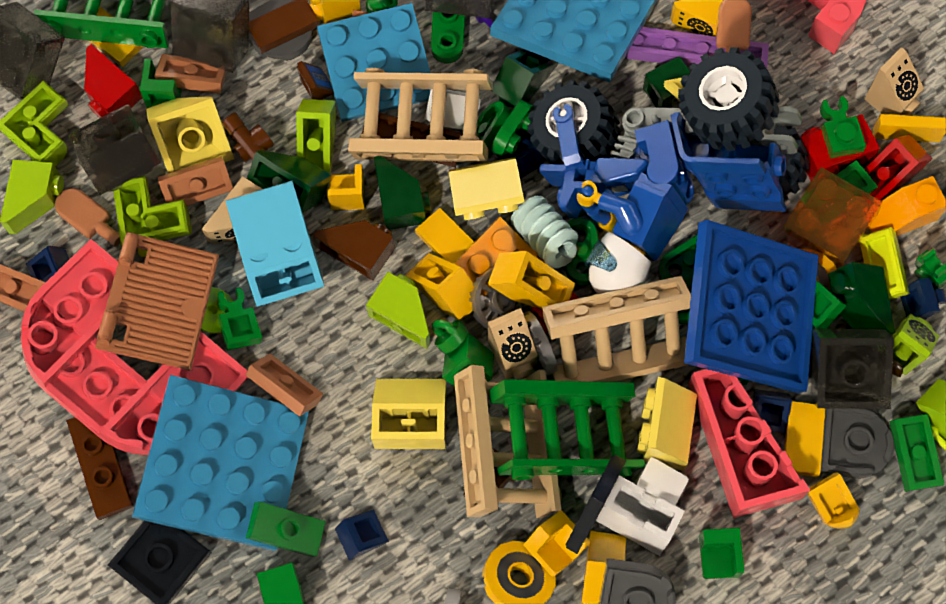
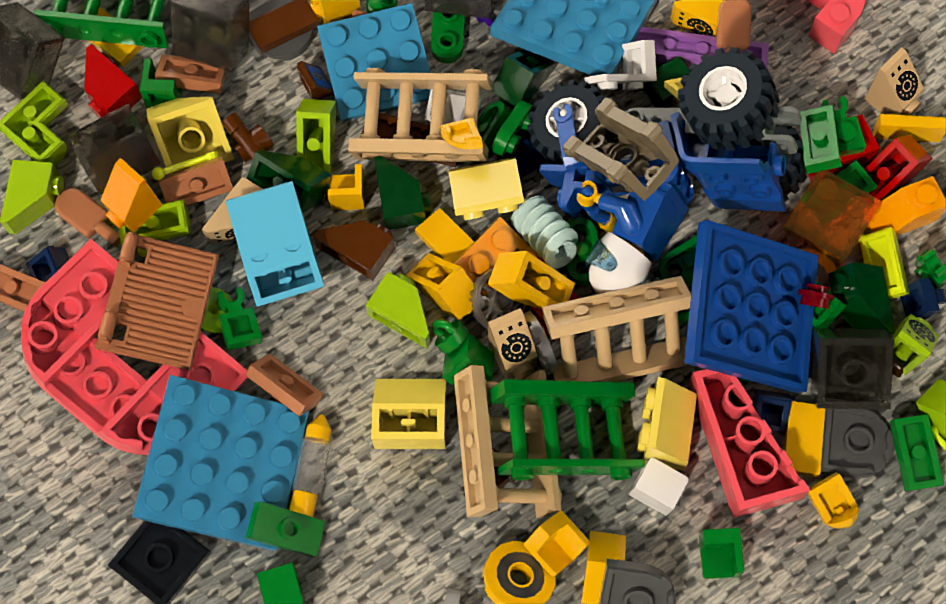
reddish brown plate [66,417,133,520] -> none
dark blue slope [335,509,389,560] -> none
black tile [565,455,626,554] -> none
white brick [596,475,685,556] -> none
none -> light orange slope [101,158,163,233]
none -> neon yellow hinge [152,150,219,180]
none -> piece [289,414,332,517]
none -> yellow tile [440,117,483,149]
none -> dark tan piece [562,97,679,201]
none -> white bracket [584,40,657,91]
none -> dark red plate [798,283,835,309]
none -> green plate [800,104,843,174]

